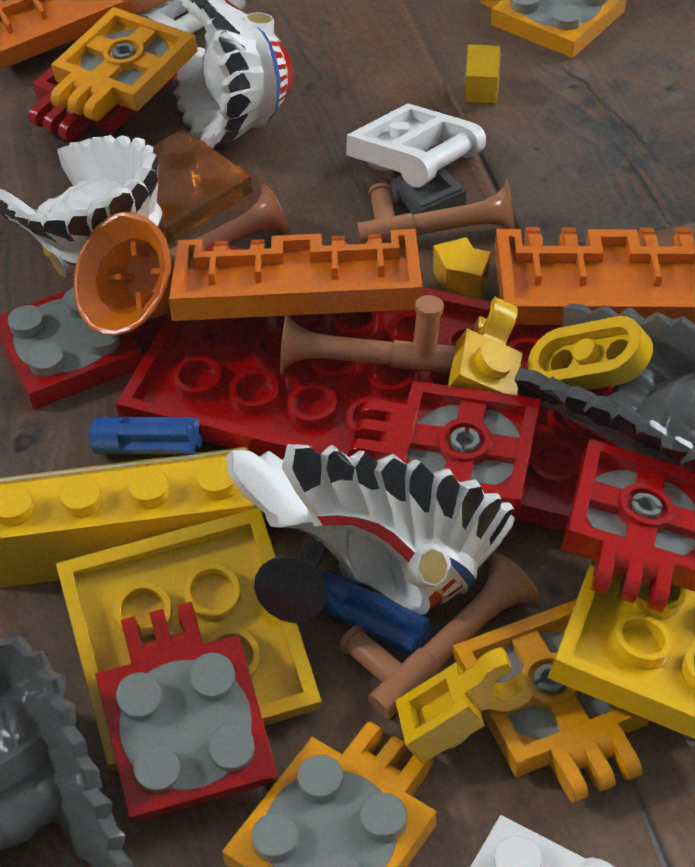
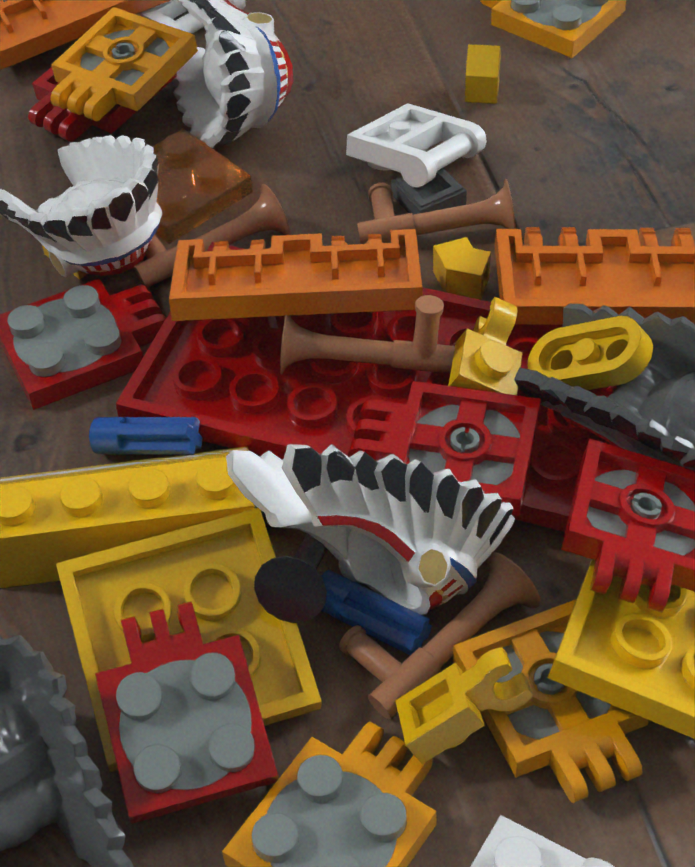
orange hat [74,212,175,336] -> none

